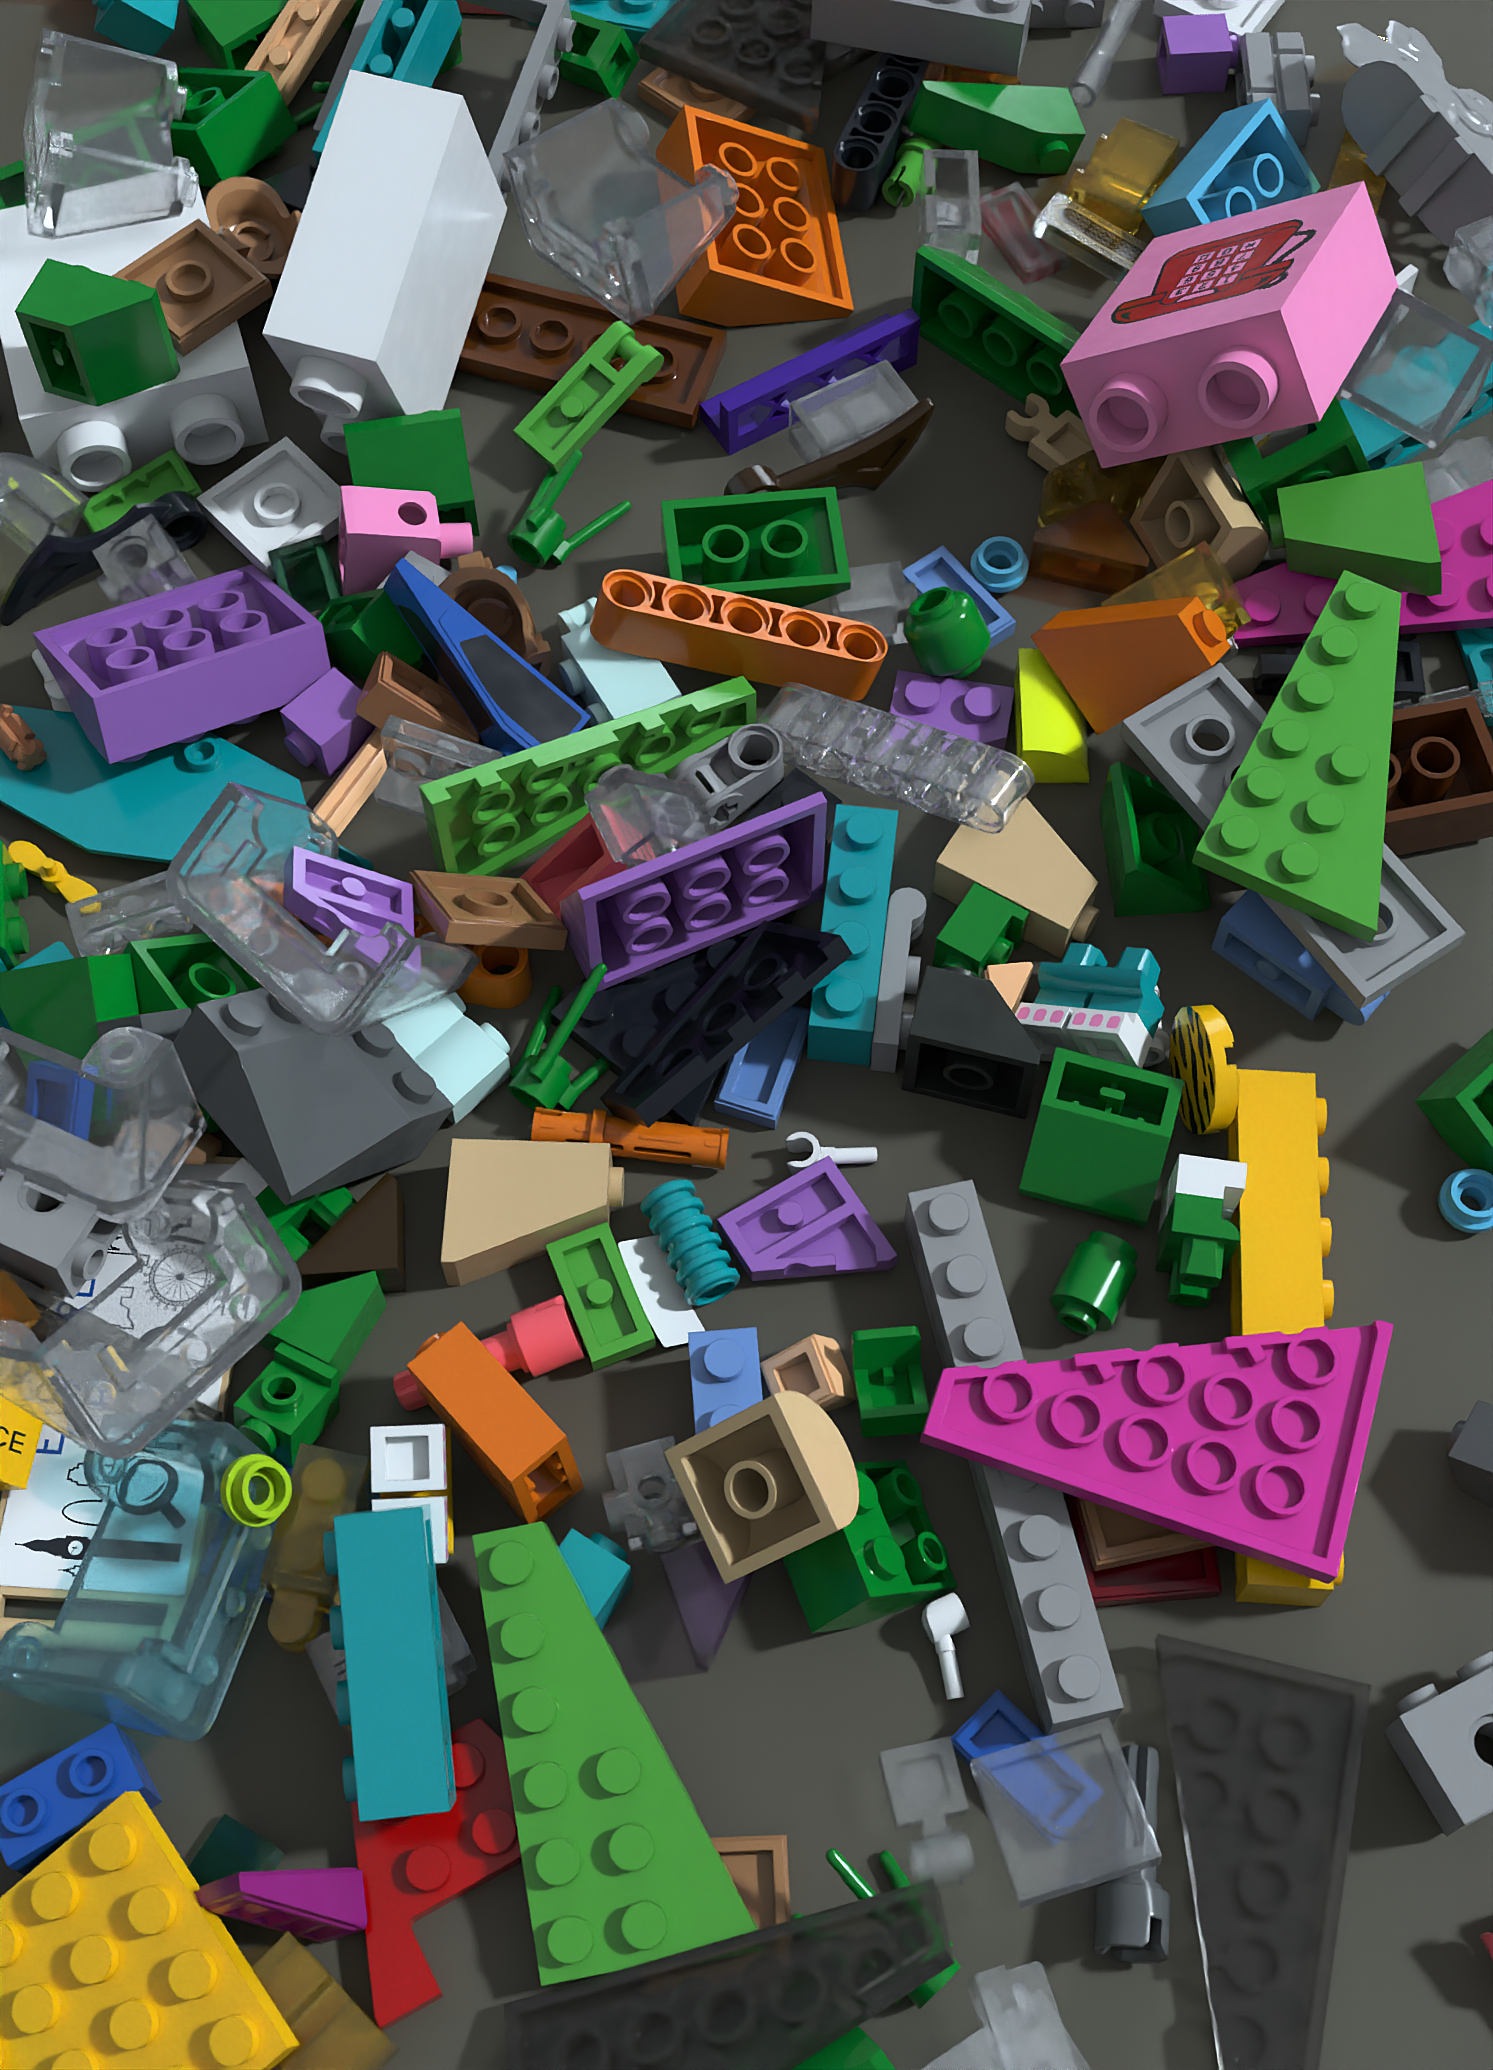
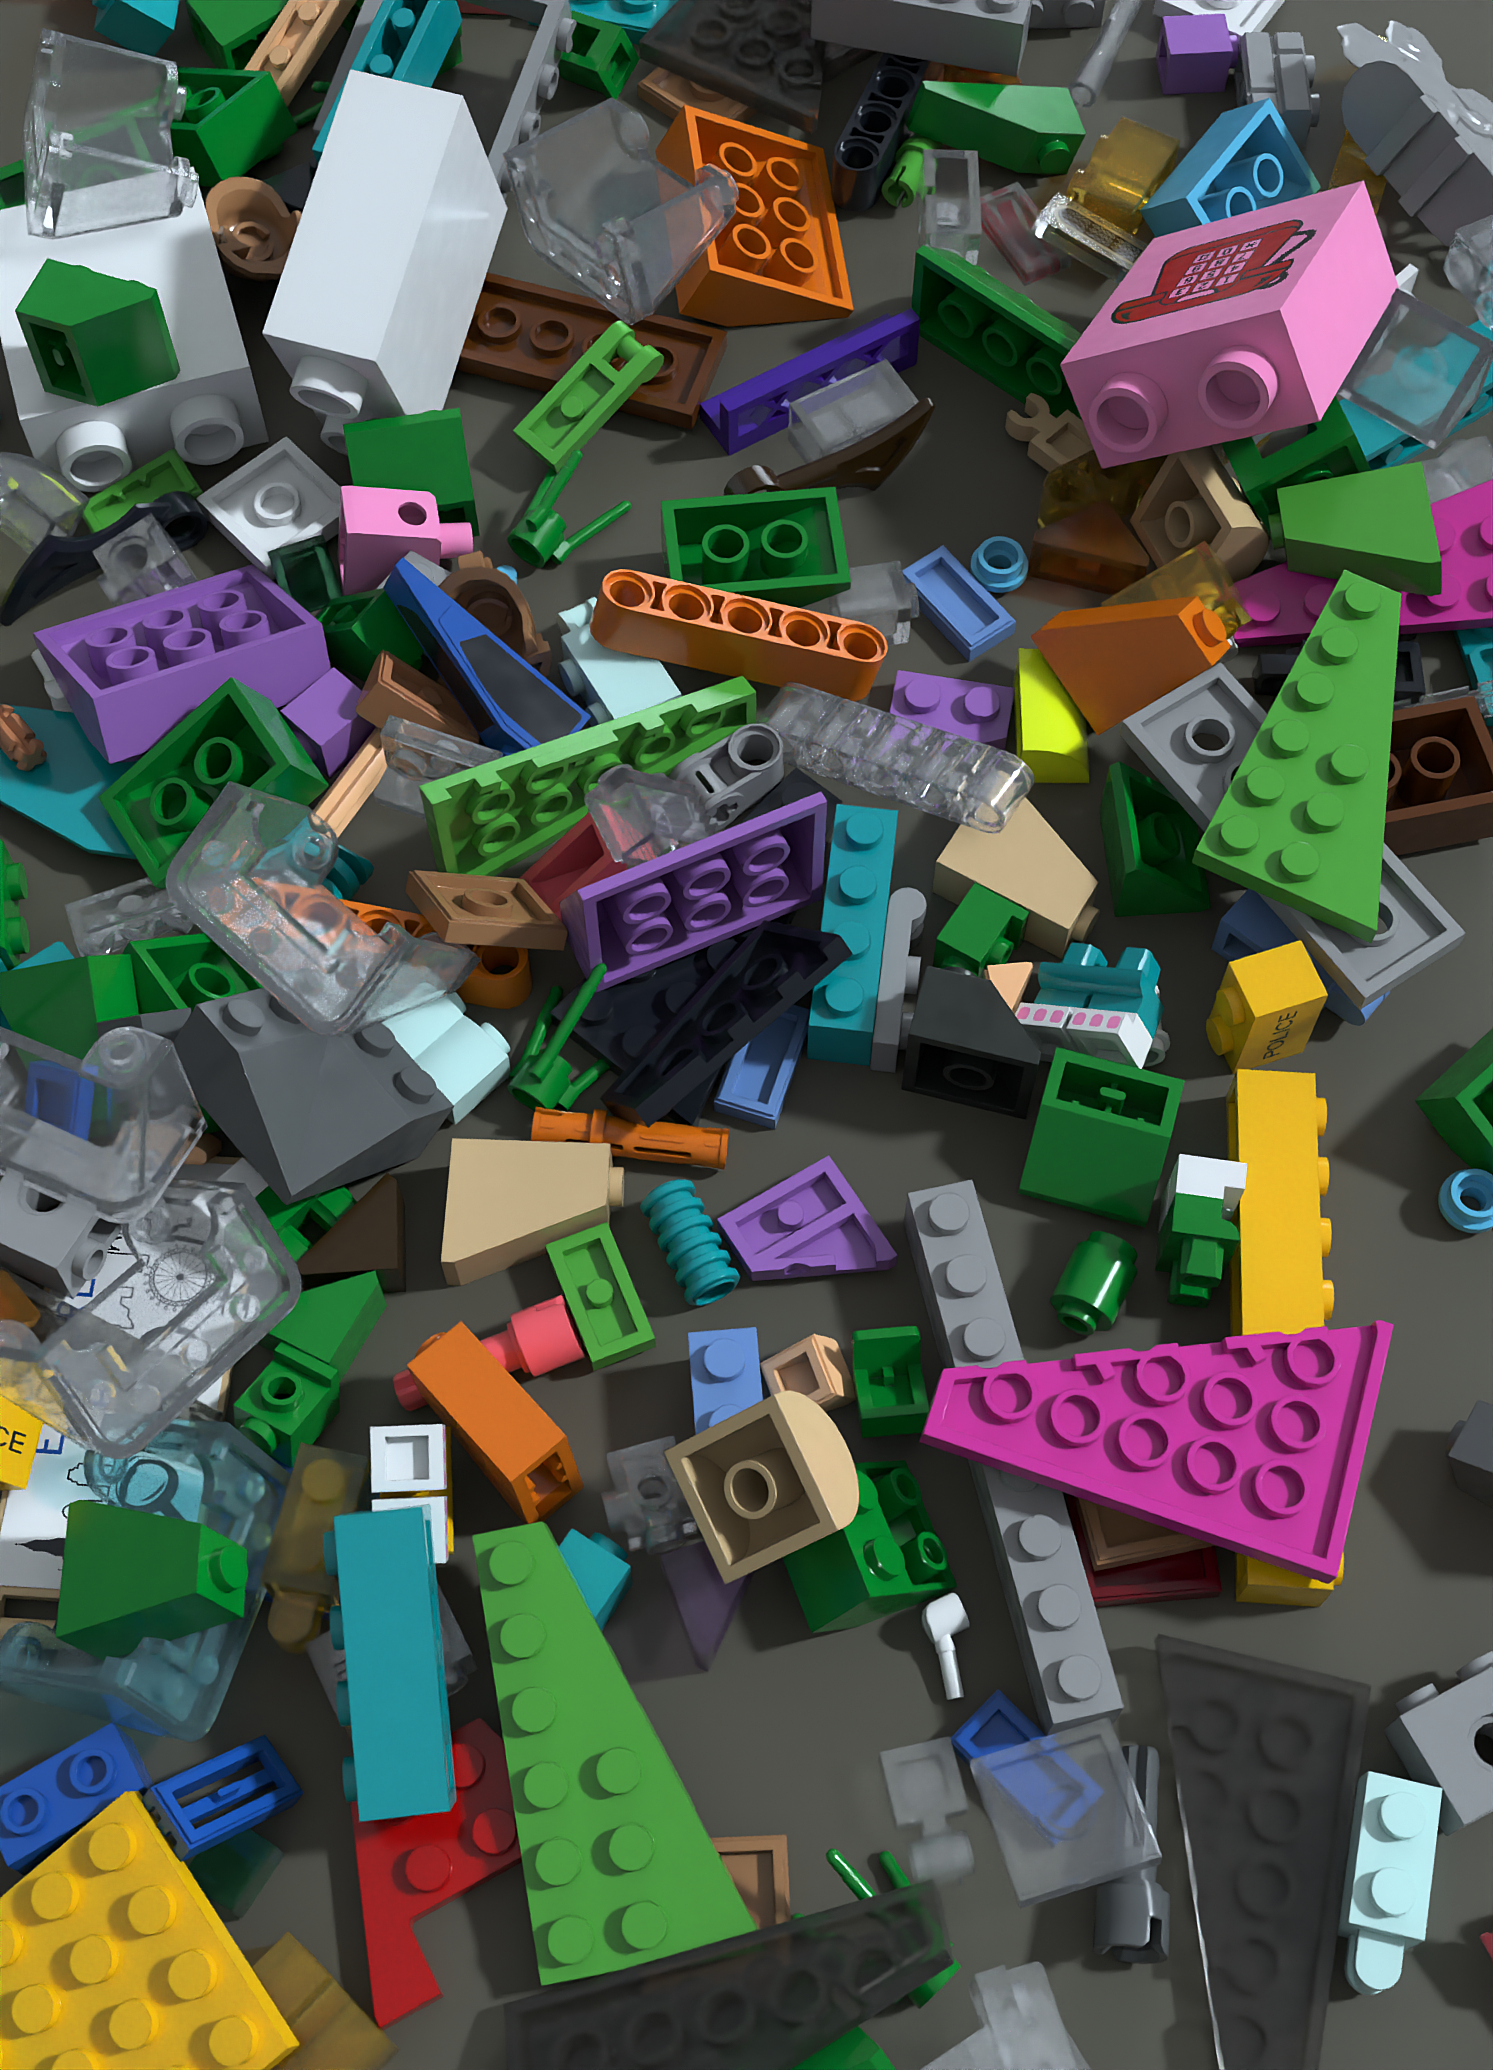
yellow piece [8,841,100,914] -> none
medium nougat tile [112,218,273,357] -> none
magenta slope [194,1867,367,1942] -> none
lime plate [220,1454,292,1528] -> none
medium lavender wing [283,846,415,986] -> none
white sticker [618,1235,705,1347] -> none
white hand [785,1132,877,1175] -> none
green head [903,586,991,679] -> none
yellow tile [1169,1005,1240,1134] -> none
none -> green slope [55,1500,248,1661]
none -> green slope [98,676,329,890]
none -> blue tile [141,1734,304,1862]
none -> yellow brick [1206,940,1328,1074]
none -> light aqua brick [1330,1771,1442,1995]

